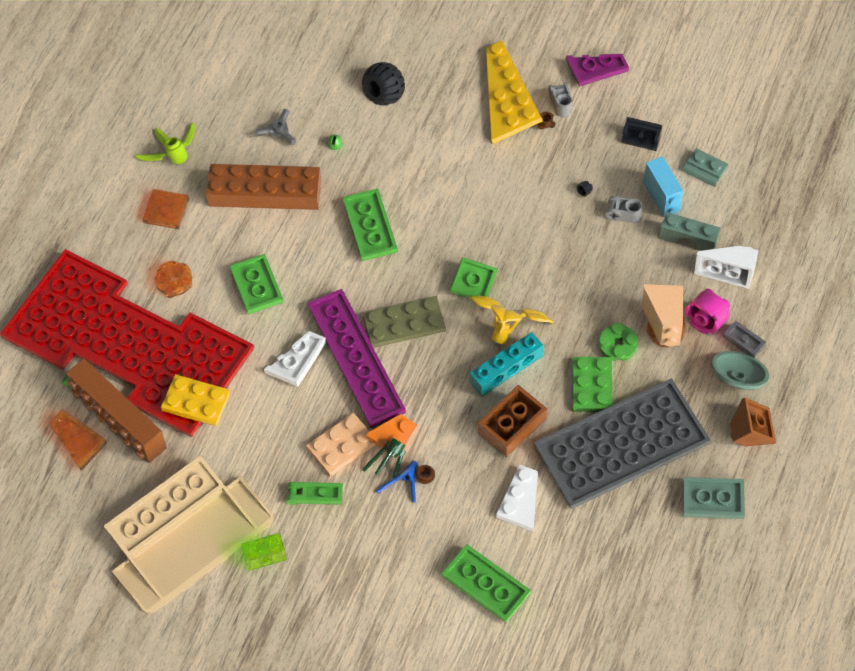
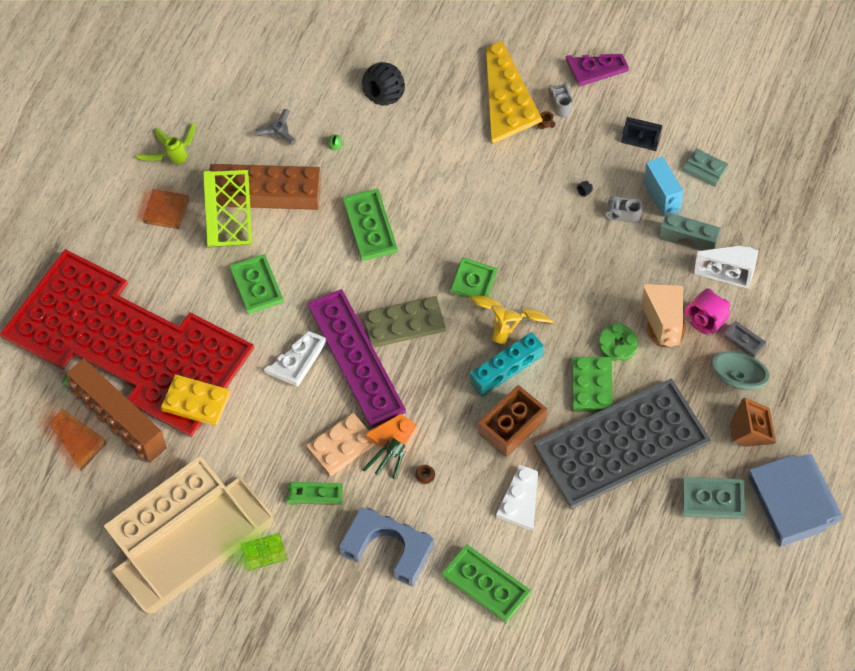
clear orange plate [154,261,193,298] -> none
blue plant [376,460,418,503] -> none
none -> lime fence [203,170,252,248]
none -> sand blue arch [339,507,434,587]
none -> sand blue piece [748,454,843,547]

